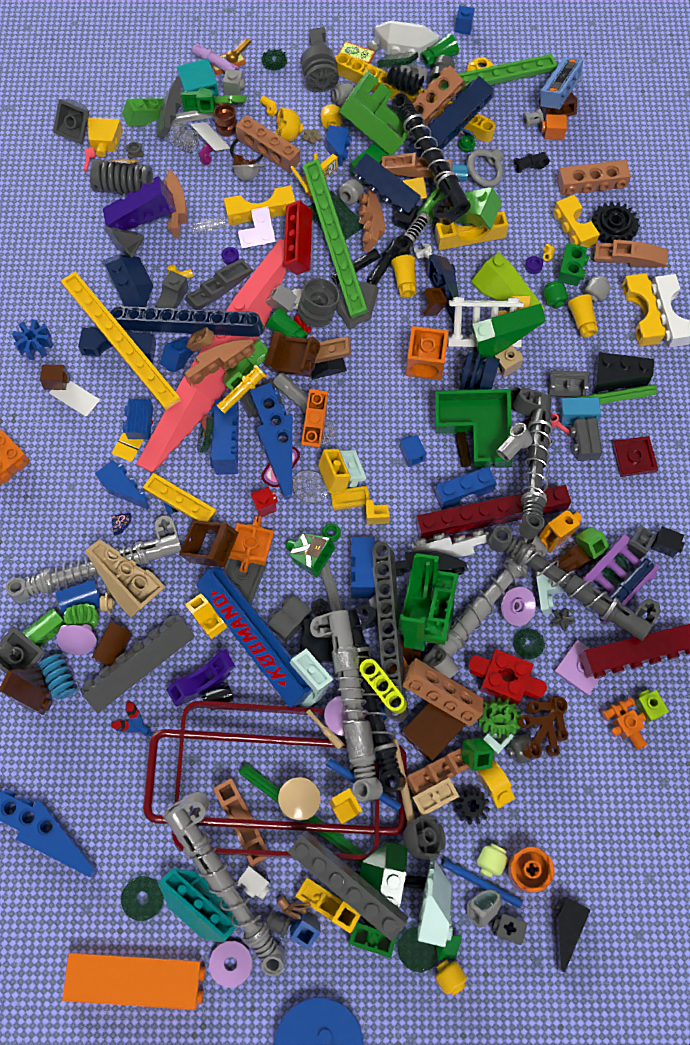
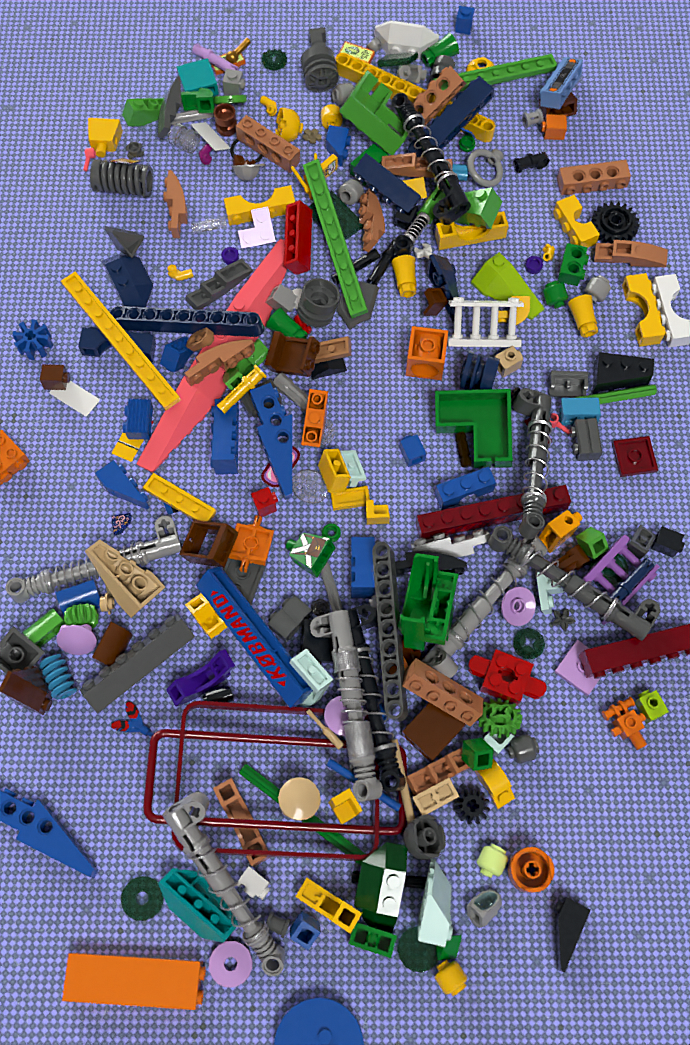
dark grey slope [53,99,90,144] -> none
dark purple wedge [103,176,176,230] -> none
dark grey arch [155,271,189,309] -> none
clear green tile [197,415,214,453] -> none
medium nougat piece [276,896,311,919] -> none
dark grey brick [288,831,409,942] -> none
neon yellow beam [360,659,407,714] -> none
black piece [387,63,424,96] -> none
blue bar [442,859,523,908] -> none
green wedge [470,303,546,360] -> none
dark grey brick [492,914,528,945] -> none
light grey piece [496,423,533,462] -> none
reddish brown plant [518,696,568,759] -> none

